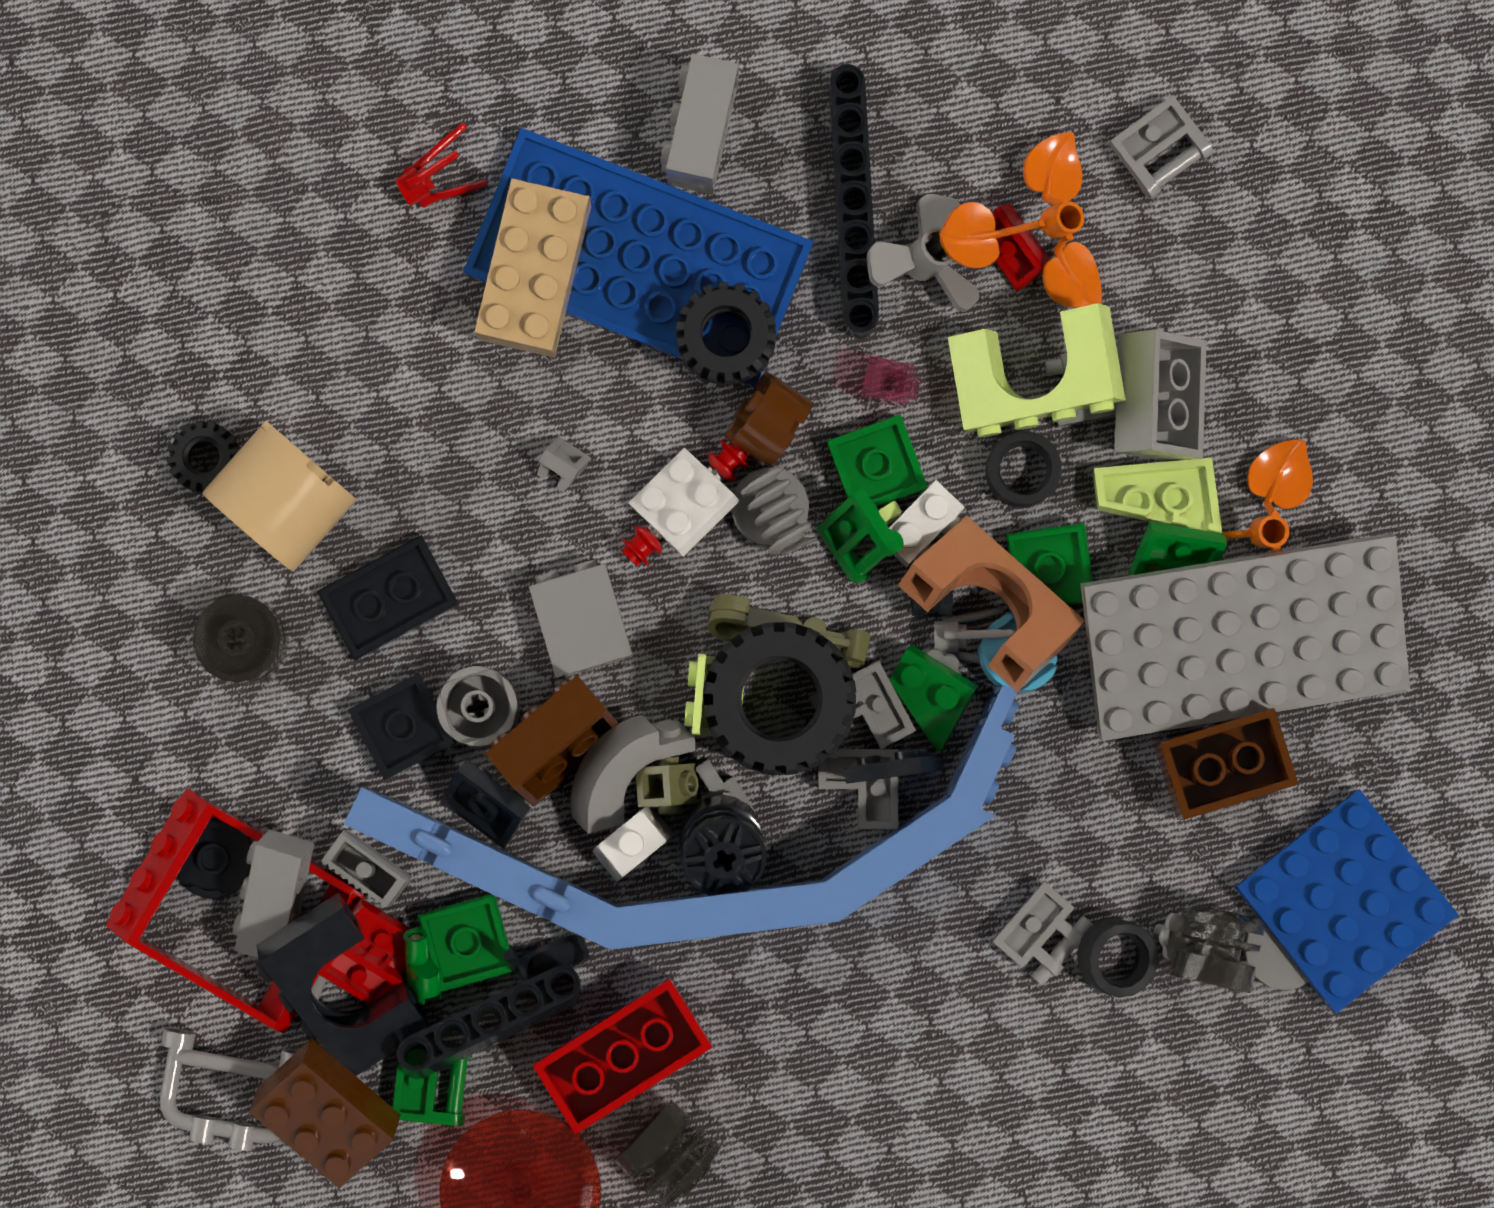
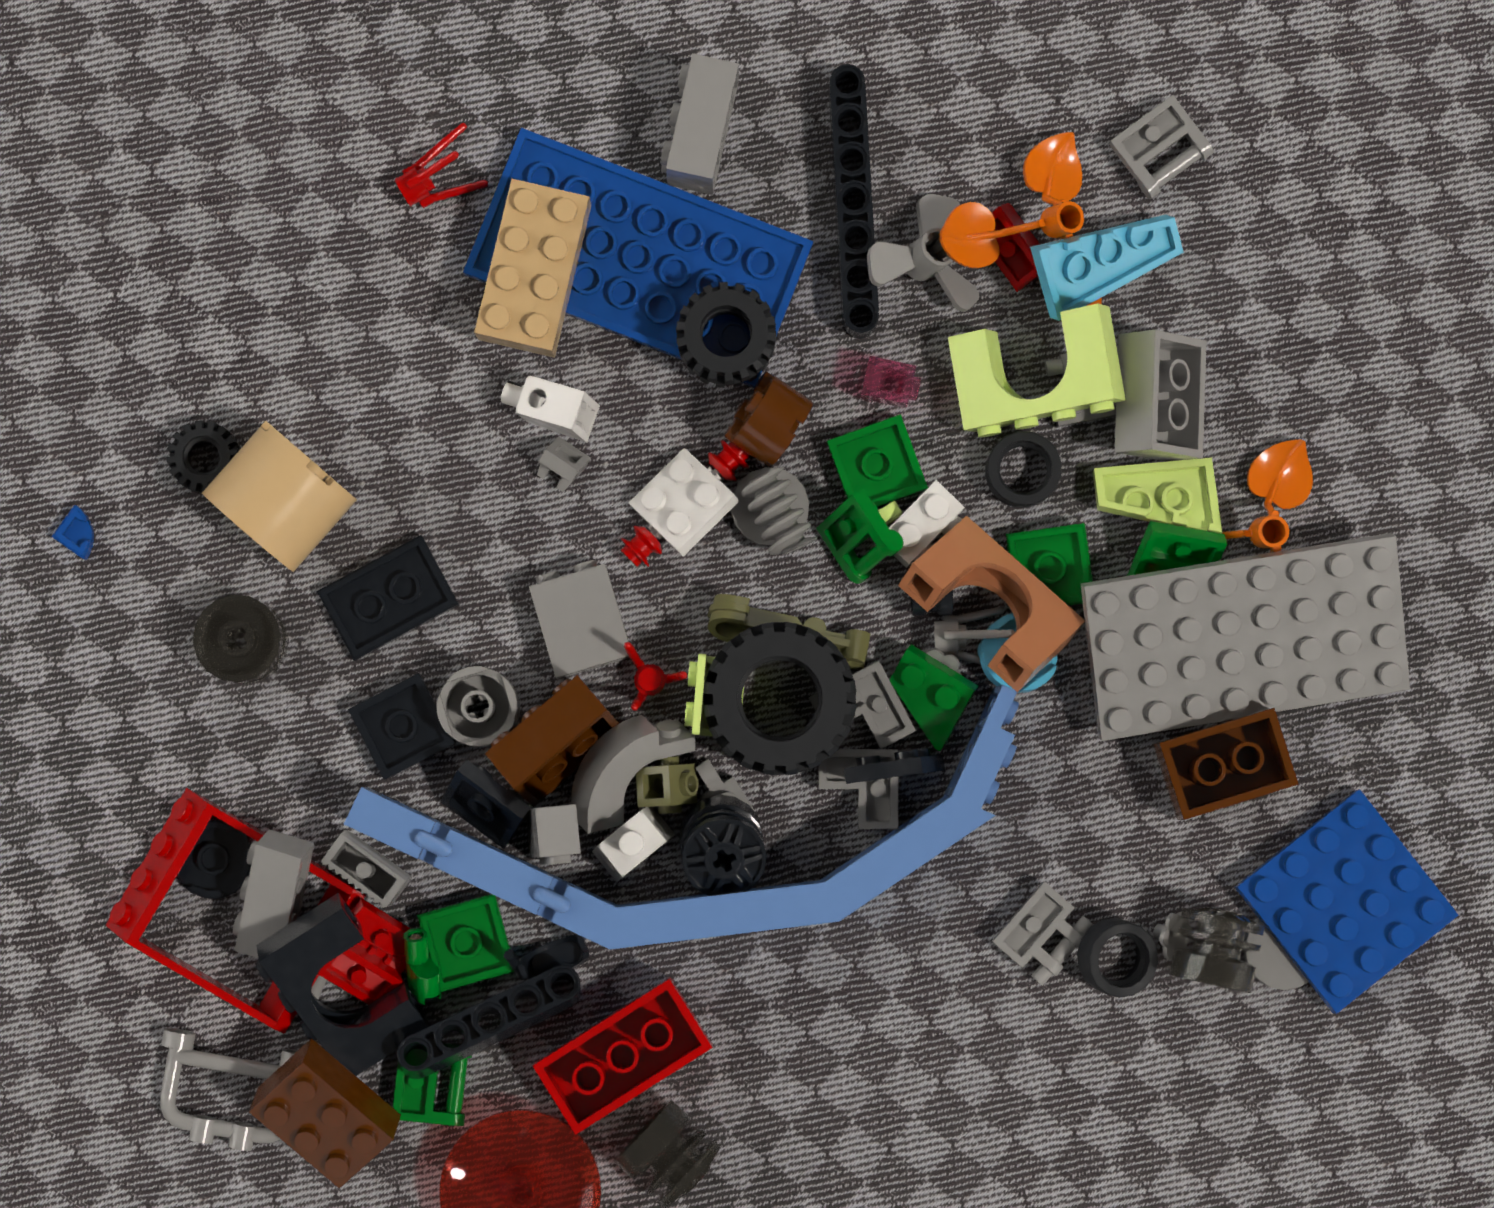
none -> blue tile [51,505,94,560]
none -> white torso [501,376,600,442]
none -> light grey brick [526,804,581,865]
none -> red plant [624,642,688,711]
none -> medium azure wing [1030,214,1184,321]

